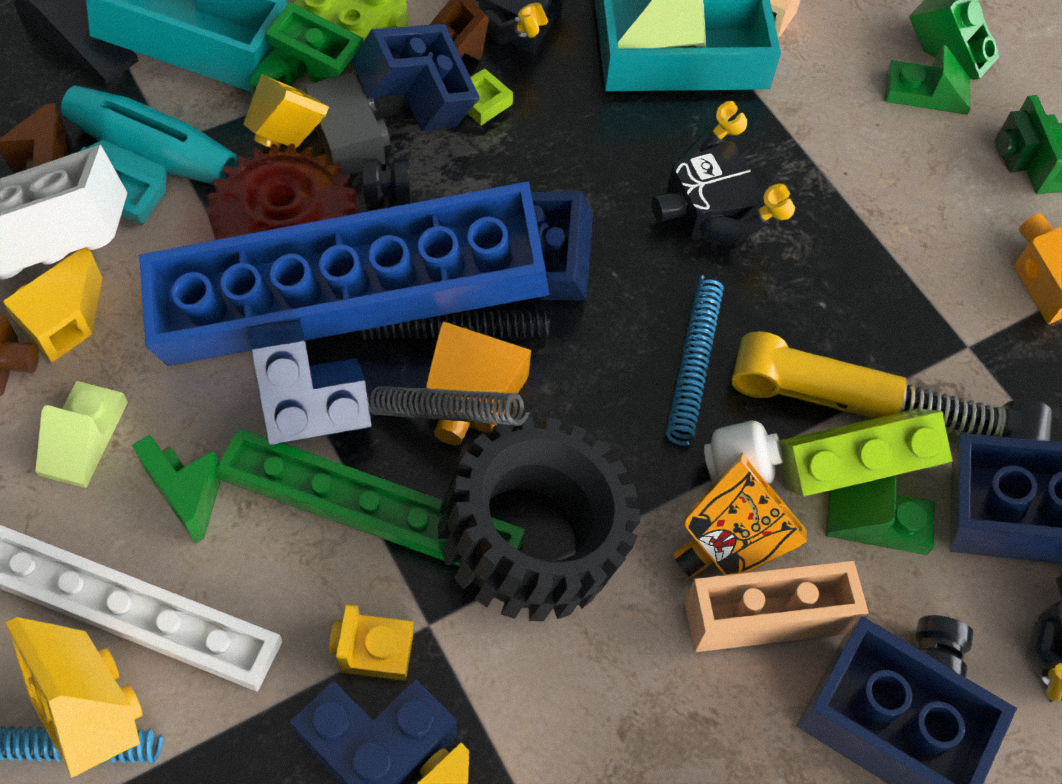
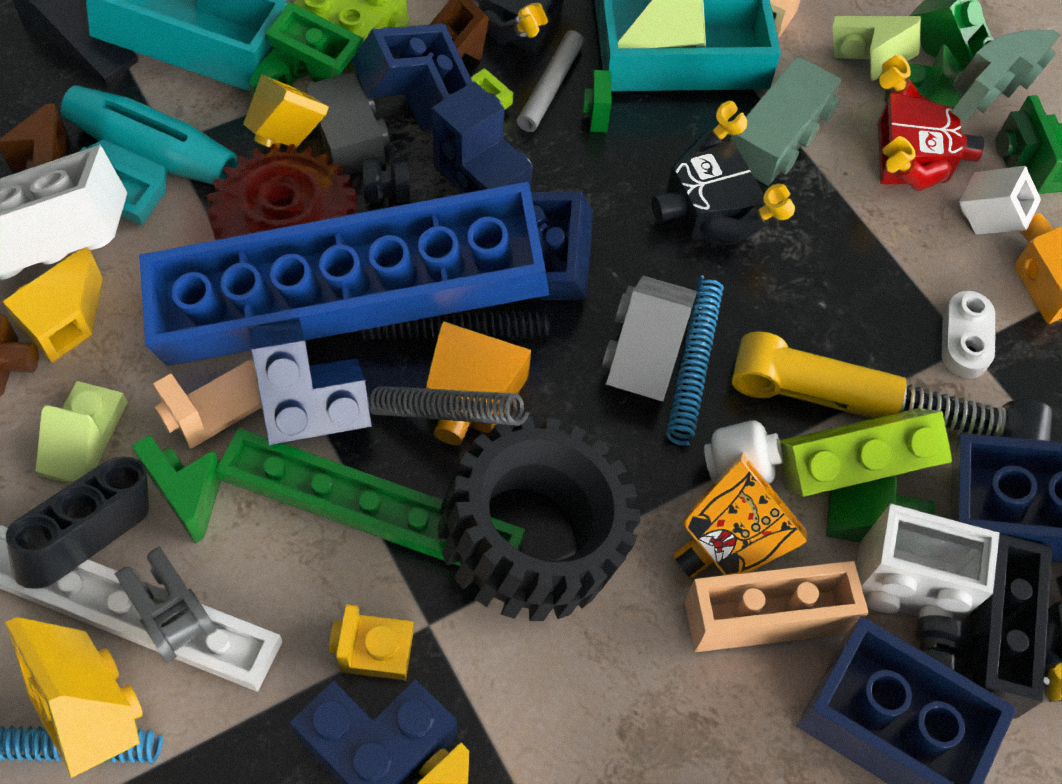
none -> black beam [6,456,149,589]
none -> dark grey piece [114,546,217,663]
none -> light nougat bracket [153,360,262,449]
none -> dark blue brick [432,81,533,194]
none -> light grey piece [517,30,584,132]
none -> green plate [583,70,611,133]
none -> light grey brick [602,276,697,401]
none -> sand green brick [731,56,842,186]
none -> yellowish green slope [832,16,921,81]
none -> white piece [856,503,1000,621]
none -> red torso [878,55,984,191]
none -> white plate [941,291,995,379]
none -> sand green slope [951,29,1060,122]
none -> white brick [959,166,1041,235]
none -> black brick [965,534,1052,719]

